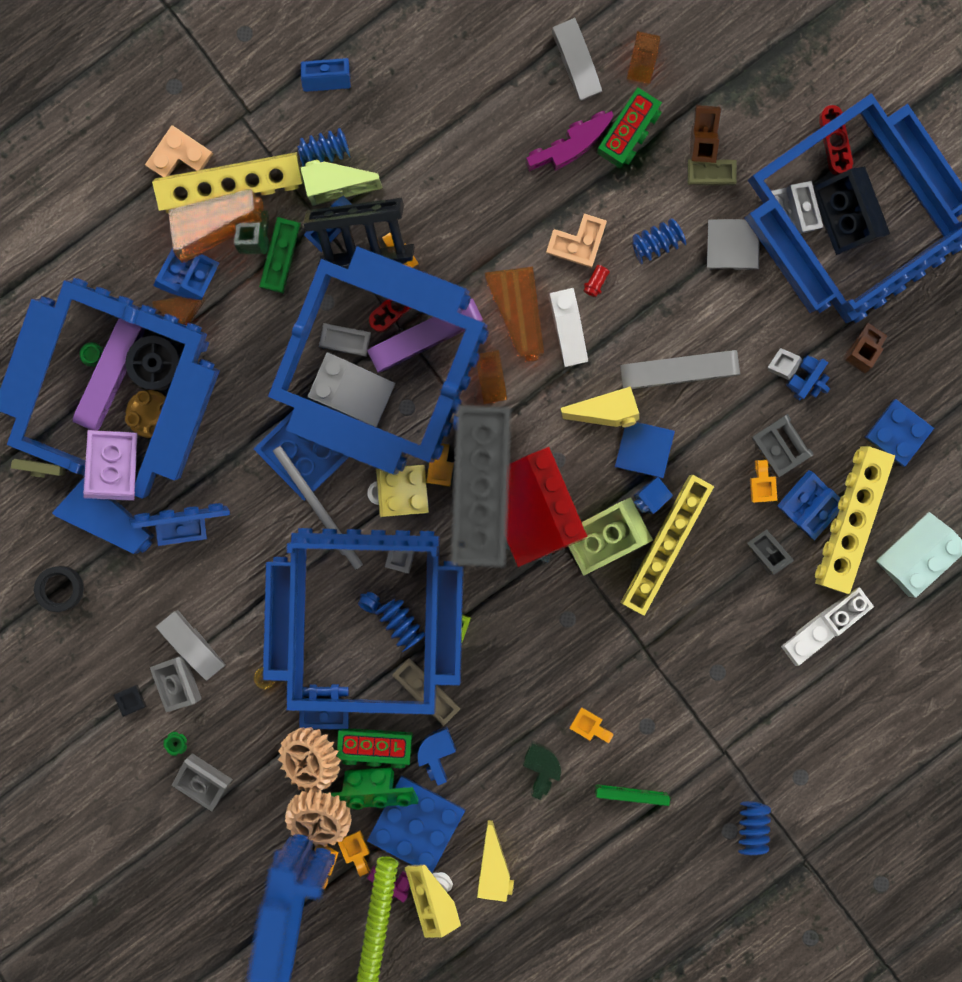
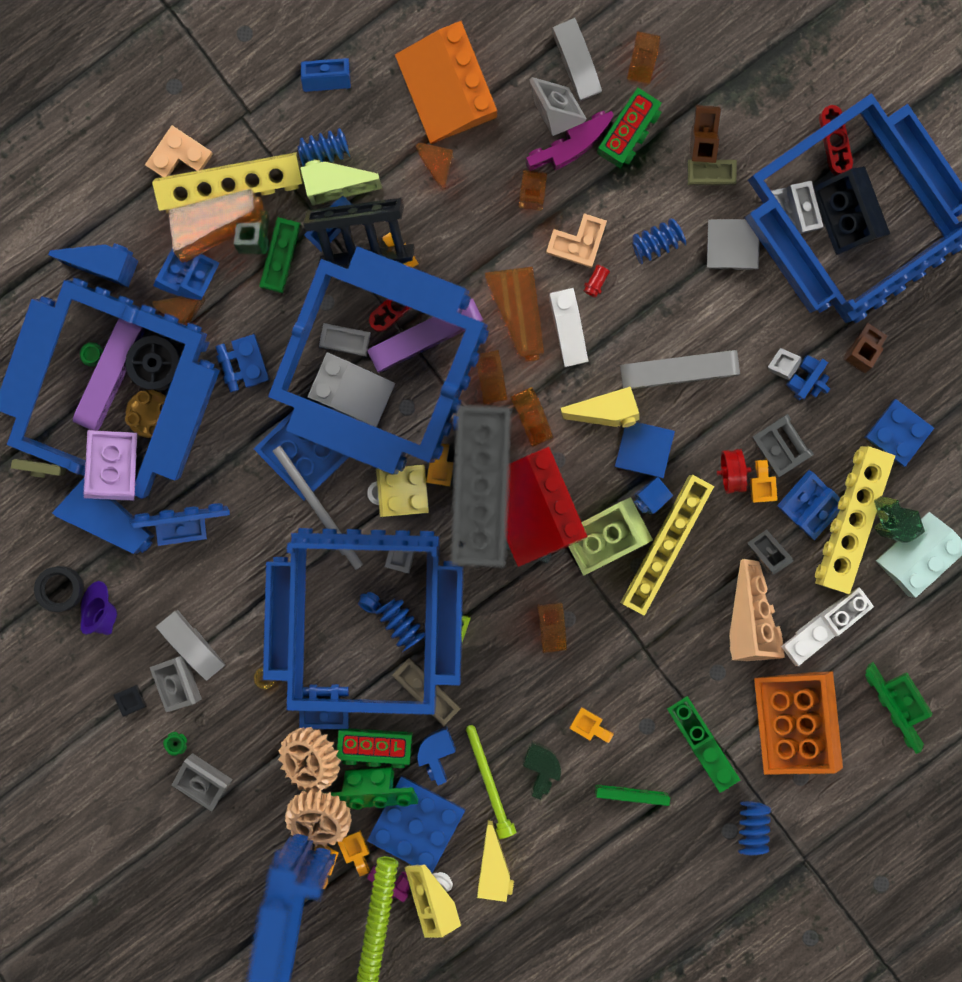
none -> blue slope [48,243,138,288]
none -> dark purple piece [80,581,117,635]
none -> blue plate [216,334,270,393]
none -> orange slope [395,21,497,144]
none -> clear orange slope [415,143,453,191]
none -> lime piece [466,725,517,839]
none -> clear orange slope [510,387,554,447]
none -> clear orange slope [518,170,547,211]
none -> light grey slope [529,77,586,136]
none -> clear orange slope [537,602,567,653]
none -> green slope [667,696,741,793]
none -> red wheel [716,449,751,494]
none -> light nougat wedge [729,559,785,661]
none -> orange slope [754,671,843,774]
none -> green bracket [865,662,933,754]
none -> clear green brick [874,496,925,543]

